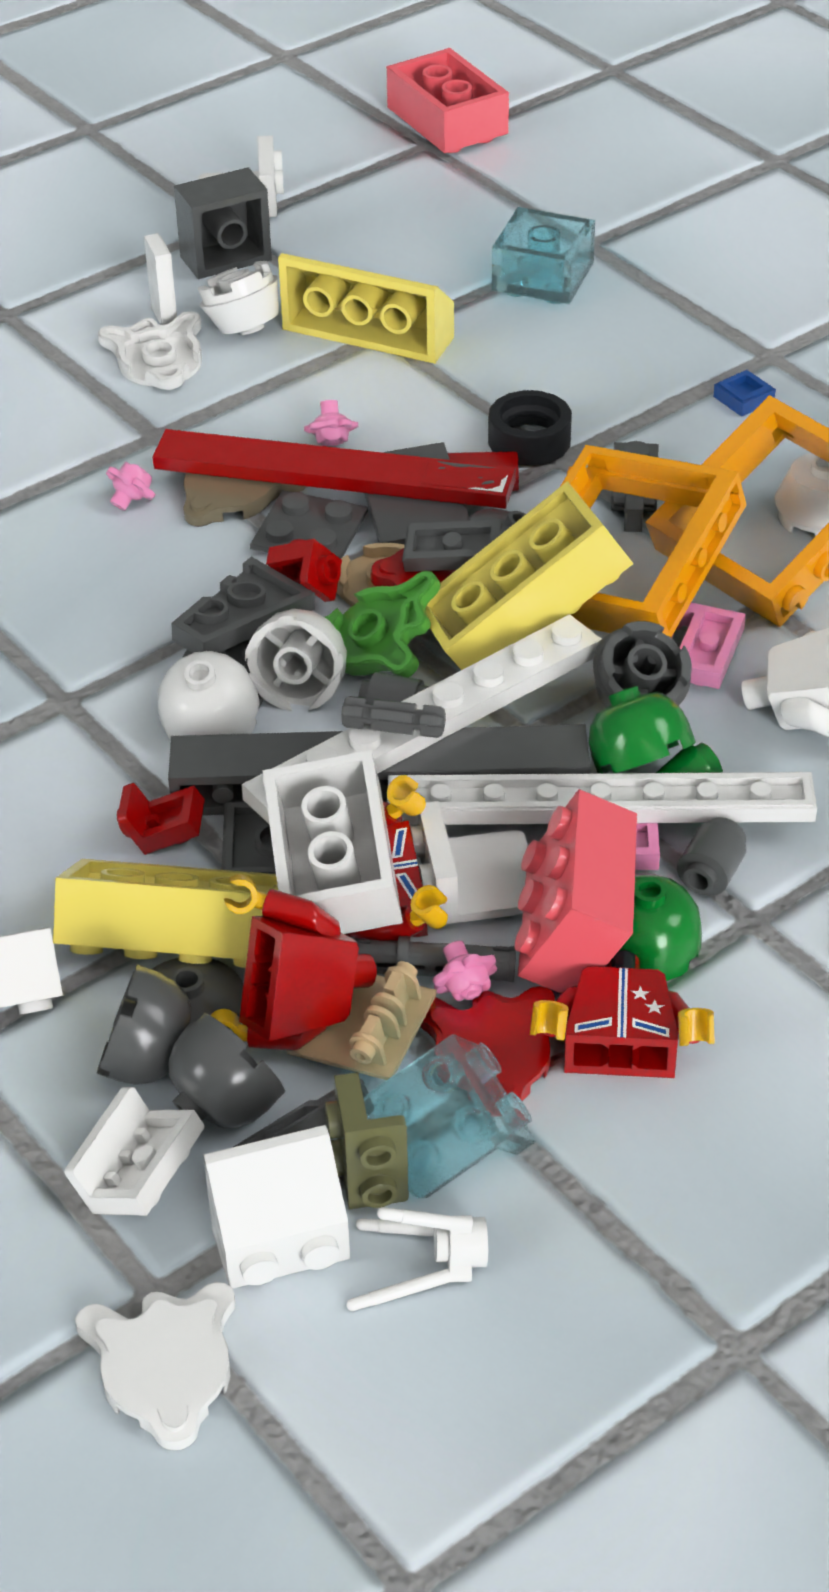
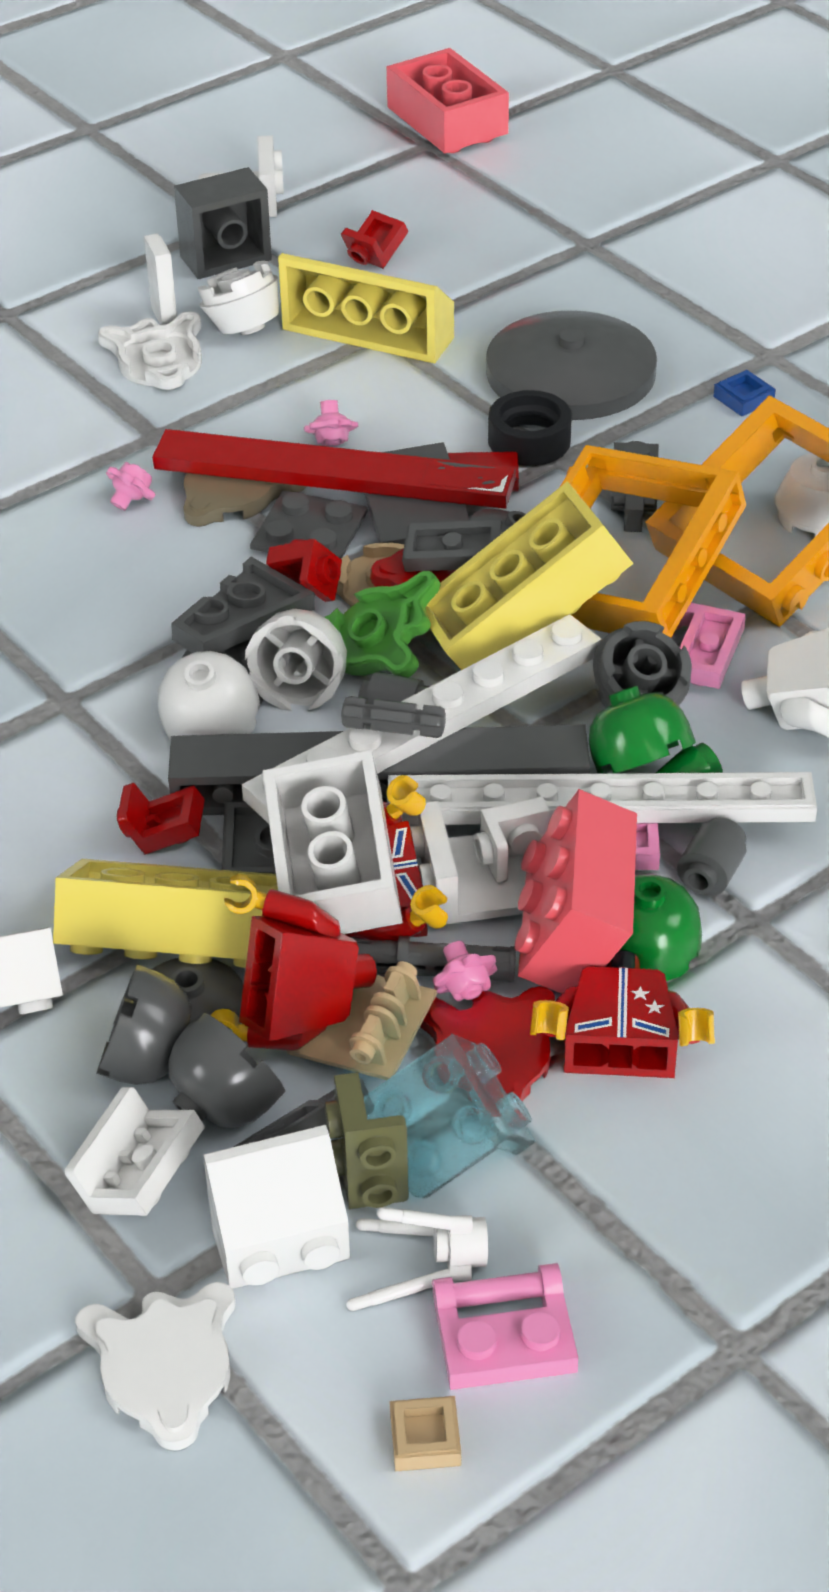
clear light blue brick [492,207,595,304] -> none
none -> red bracket [341,210,409,269]
none -> tan tile [389,1396,461,1472]
none -> bright pink plate [432,1263,578,1390]
none -> white bracket [473,796,550,883]
none -> dark grey dish [486,311,657,420]

